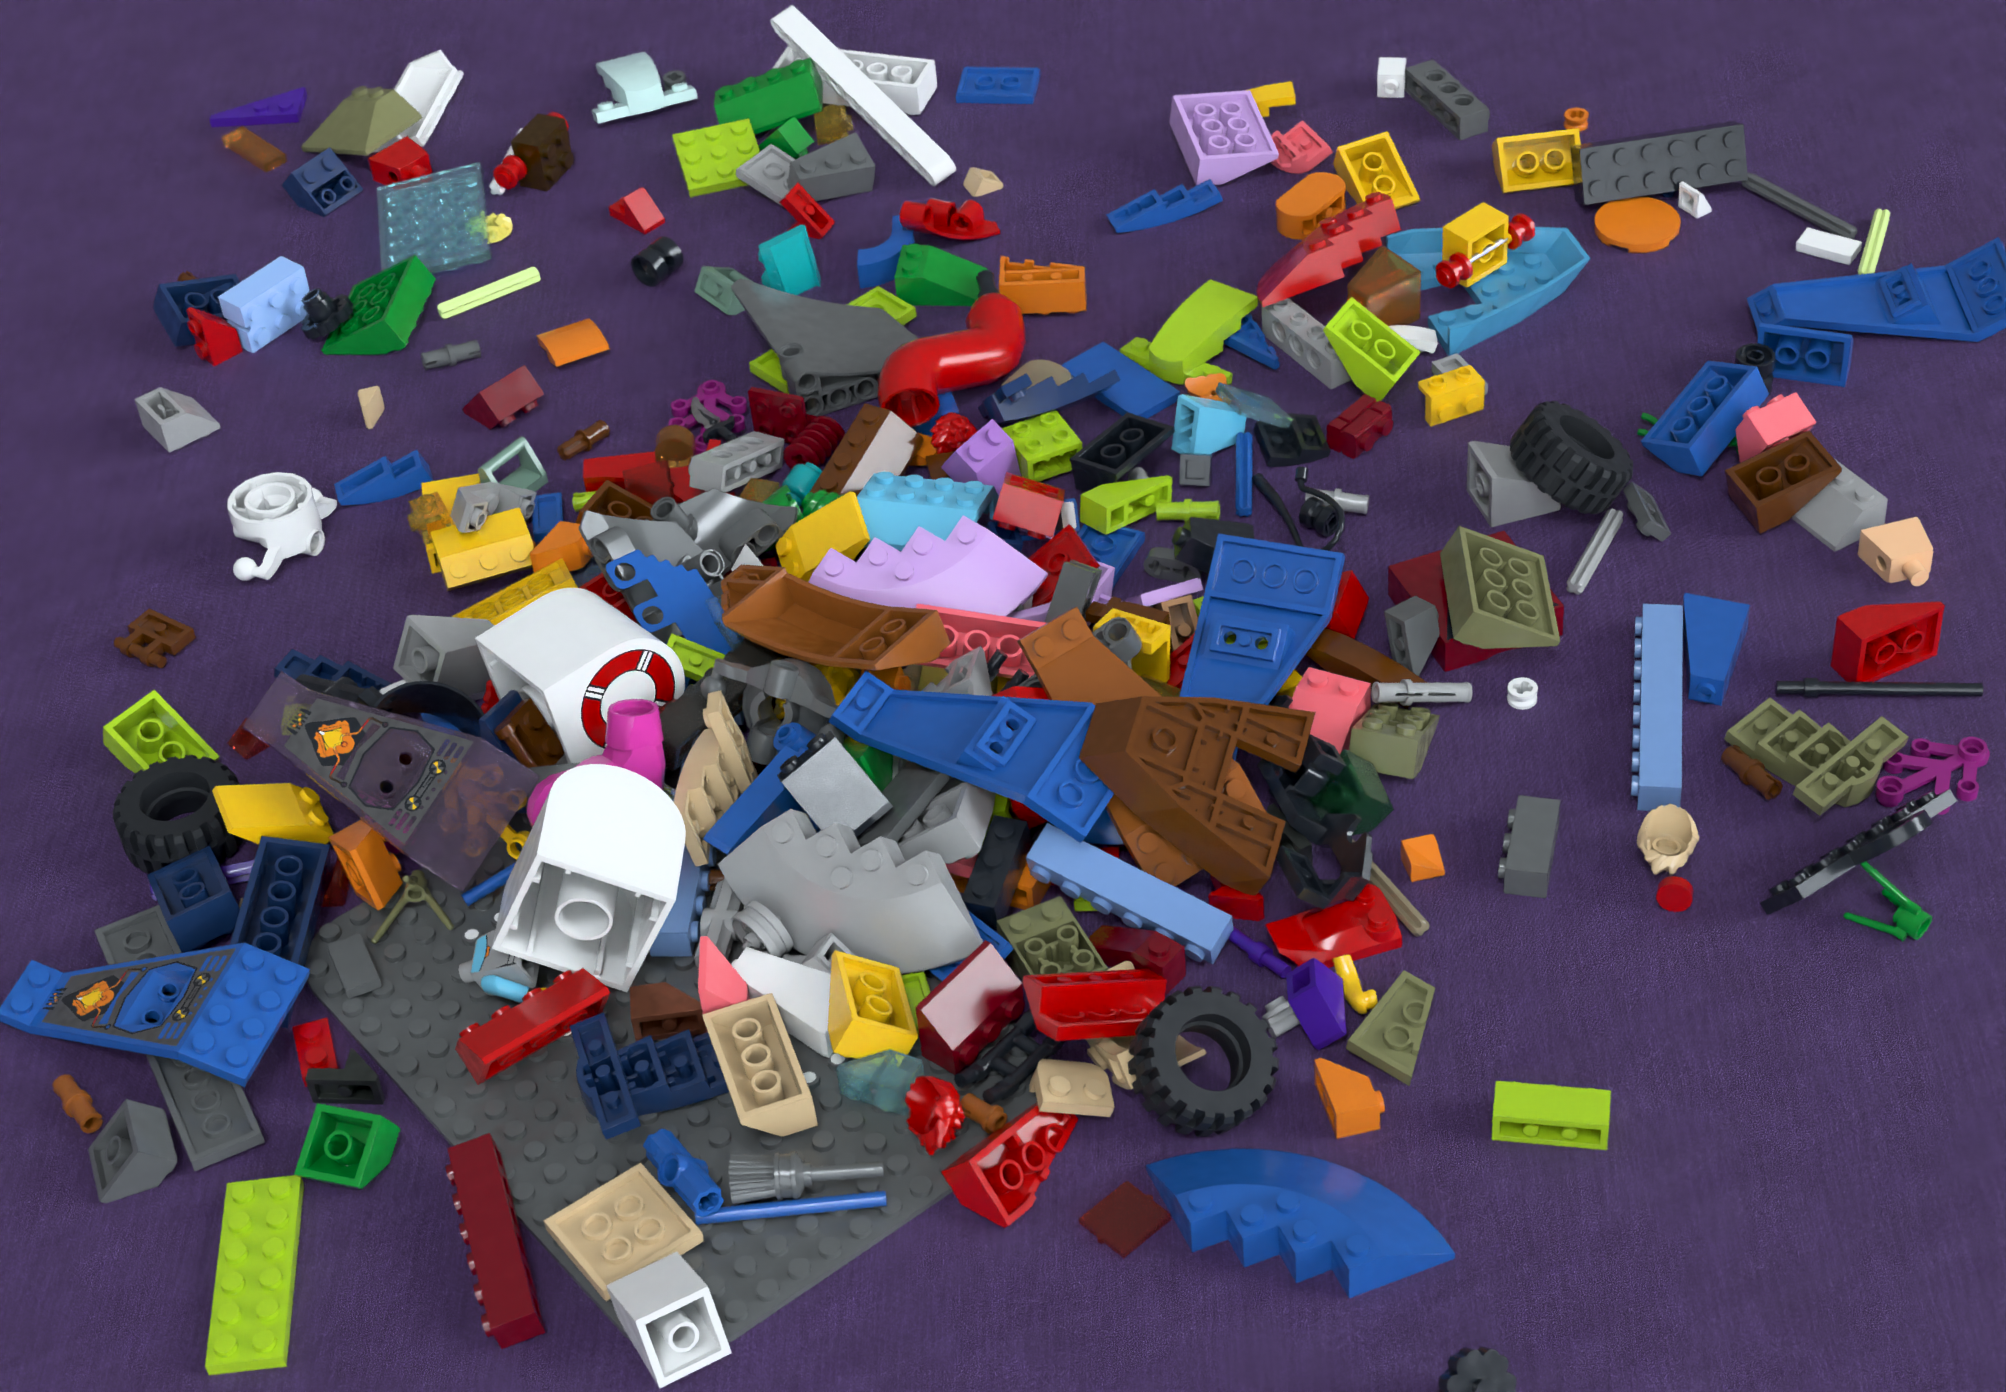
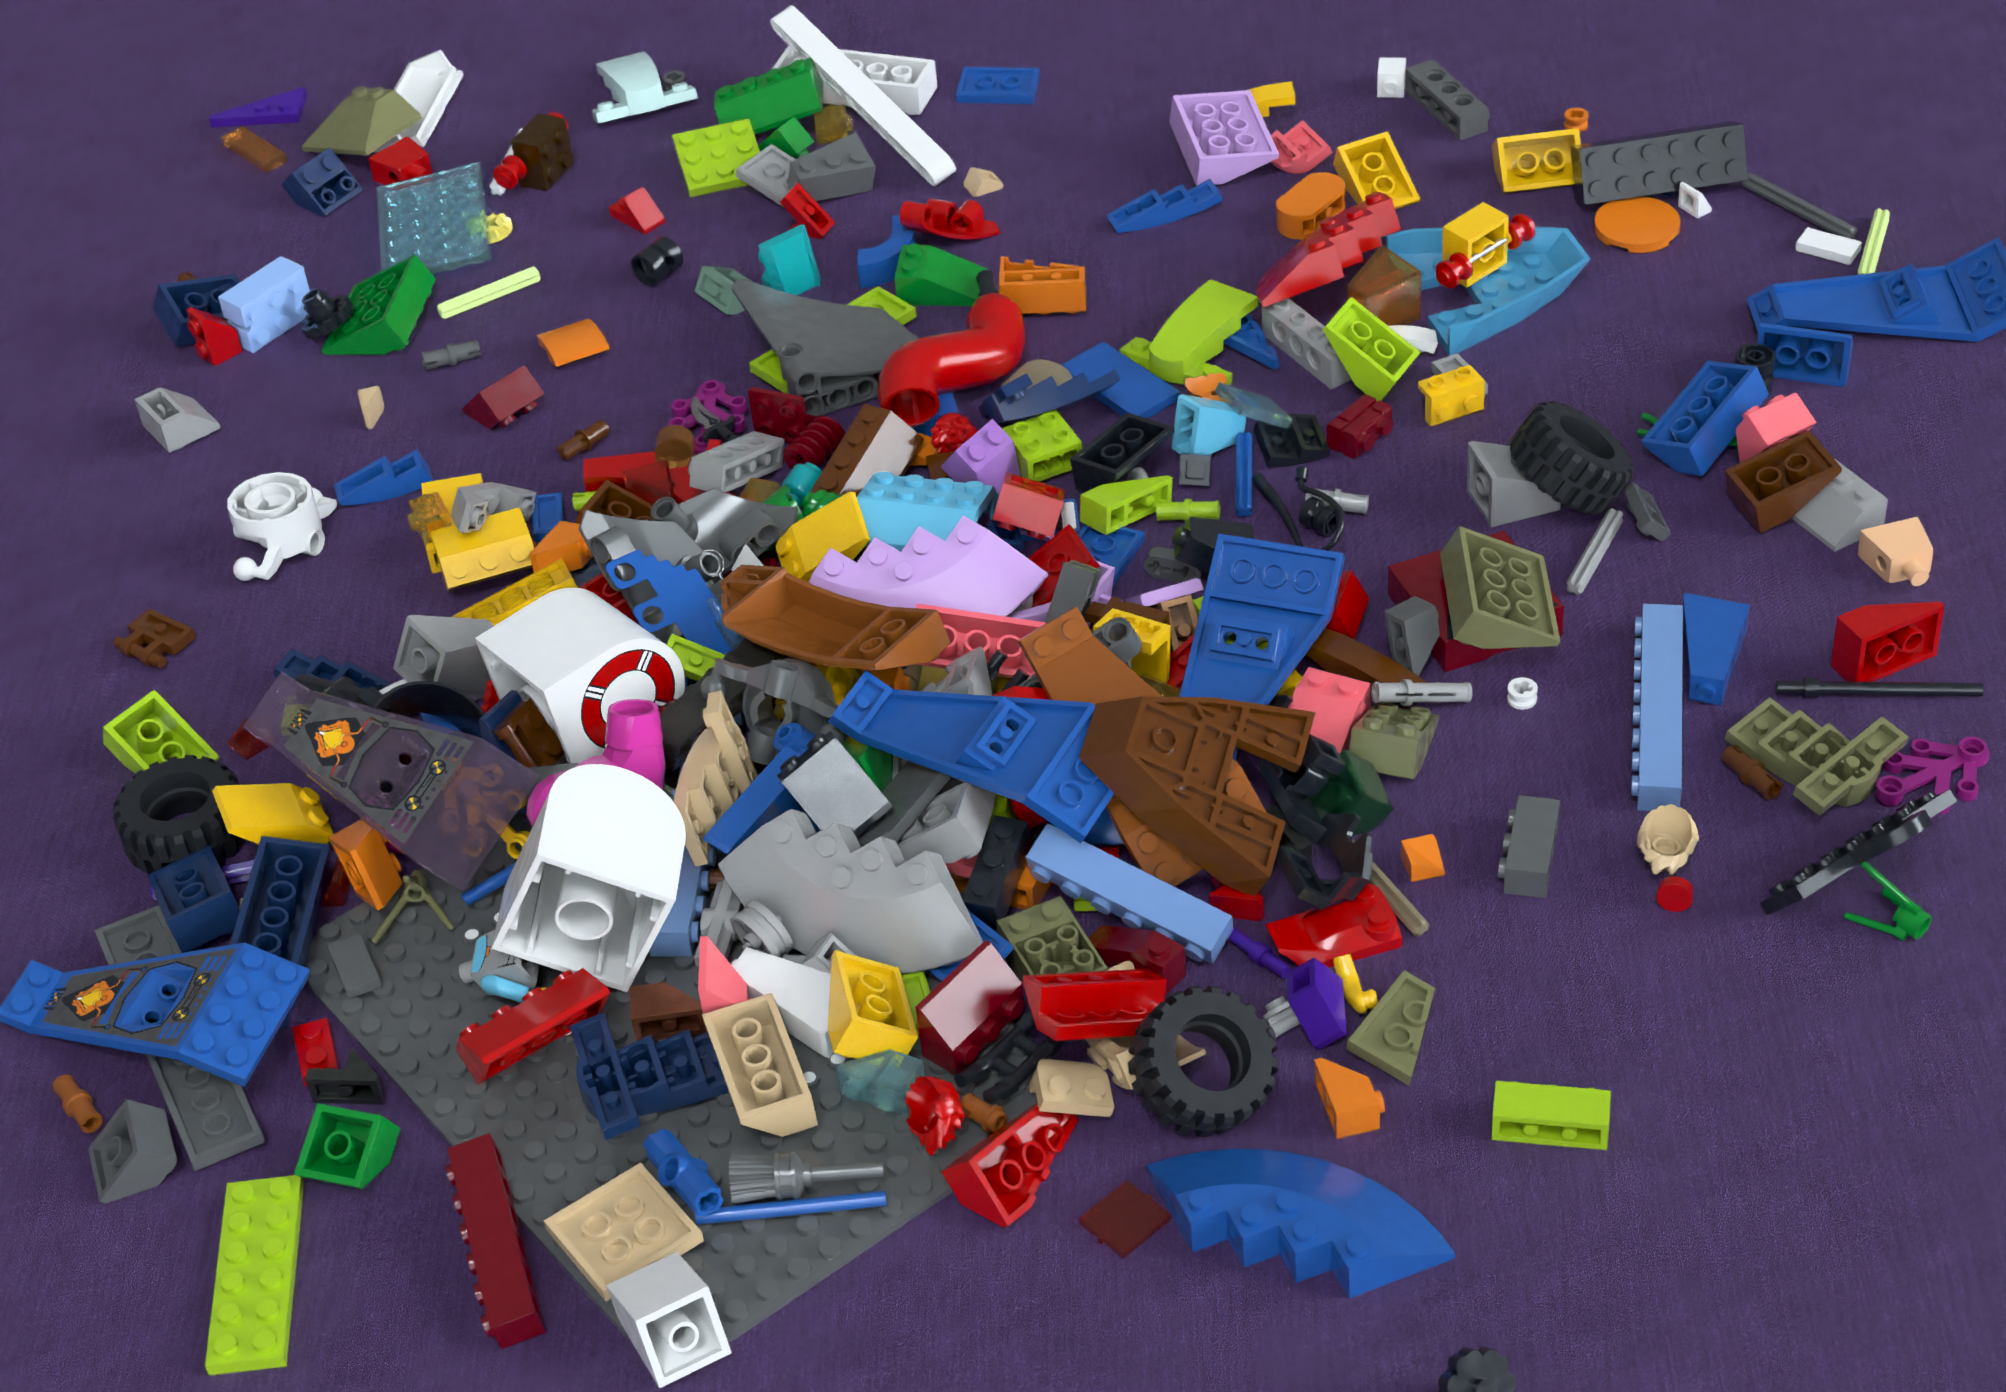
sand green tile [478,436,548,492] -> none

